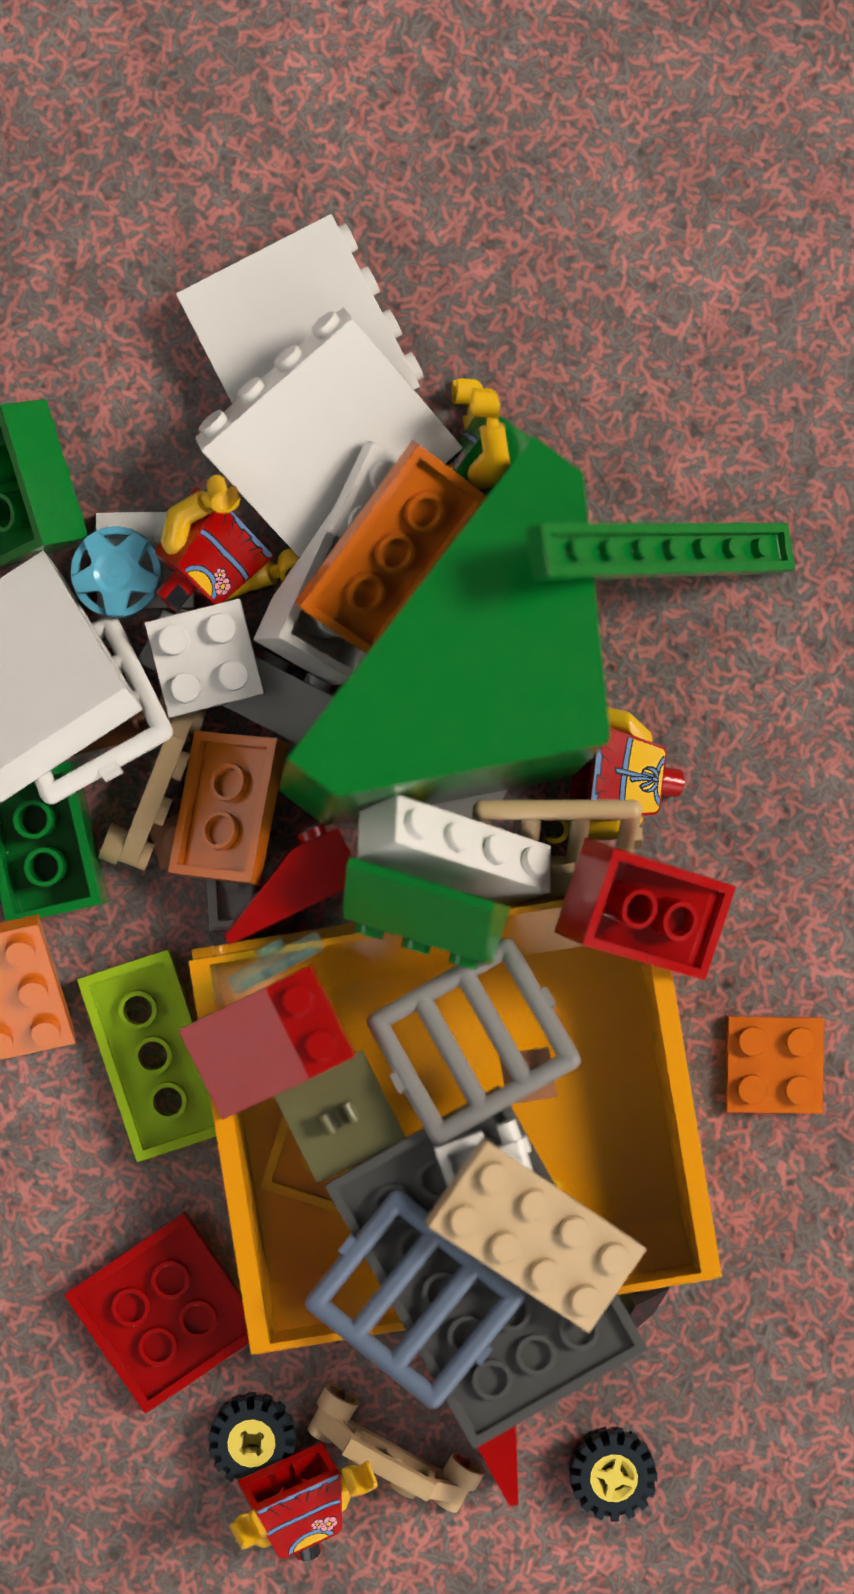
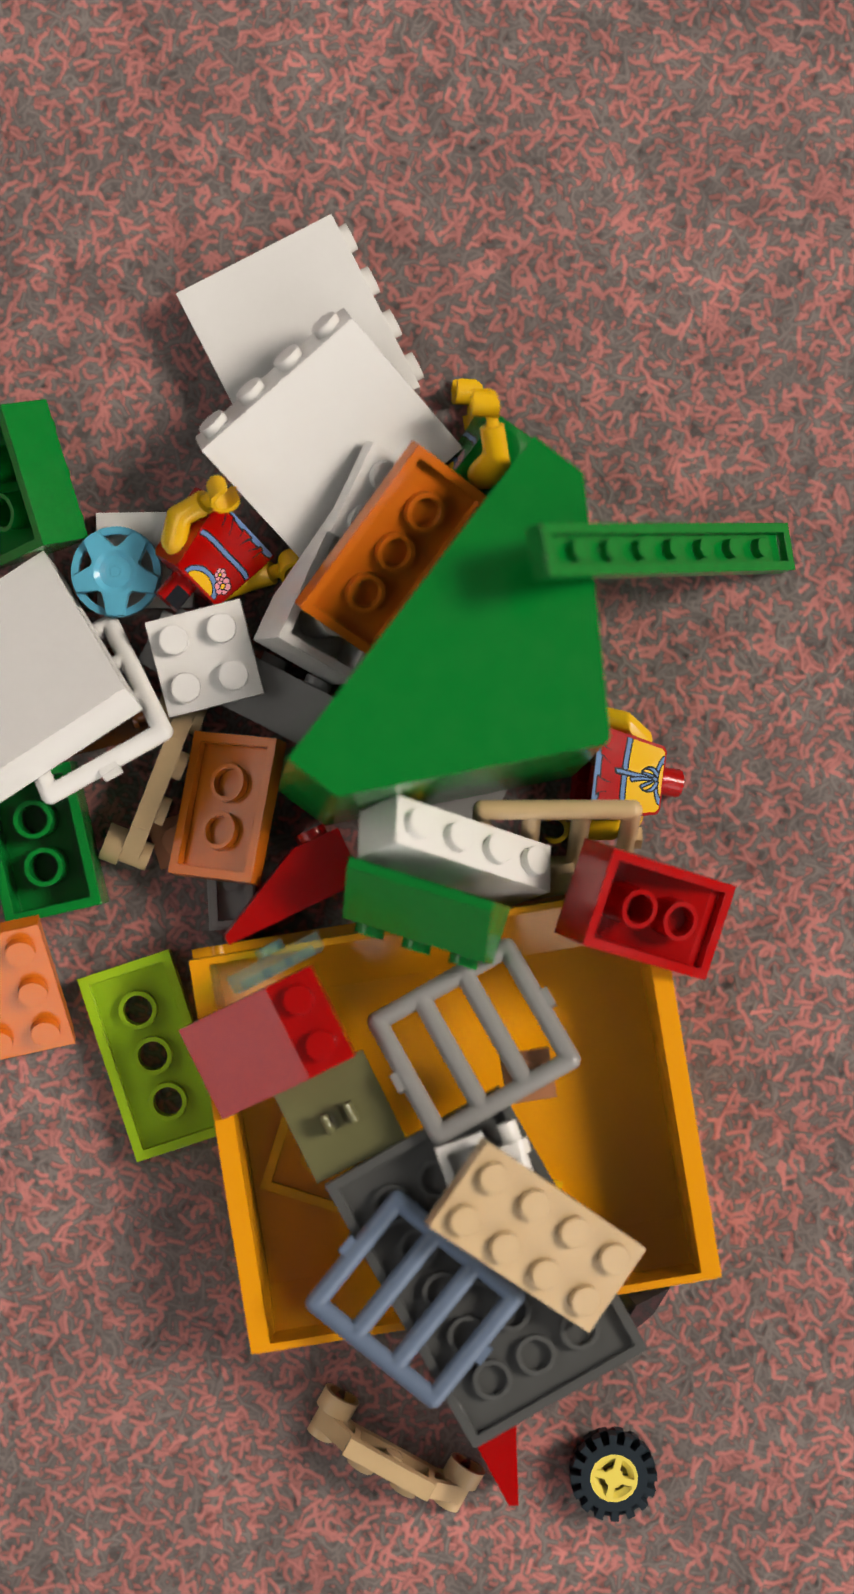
red plate [64,1210,249,1414] -> none
black wheel [208,1392,297,1482] -> none
red torso [228,1442,378,1561] -> none
orange plate [725,1015,825,1114] -> none

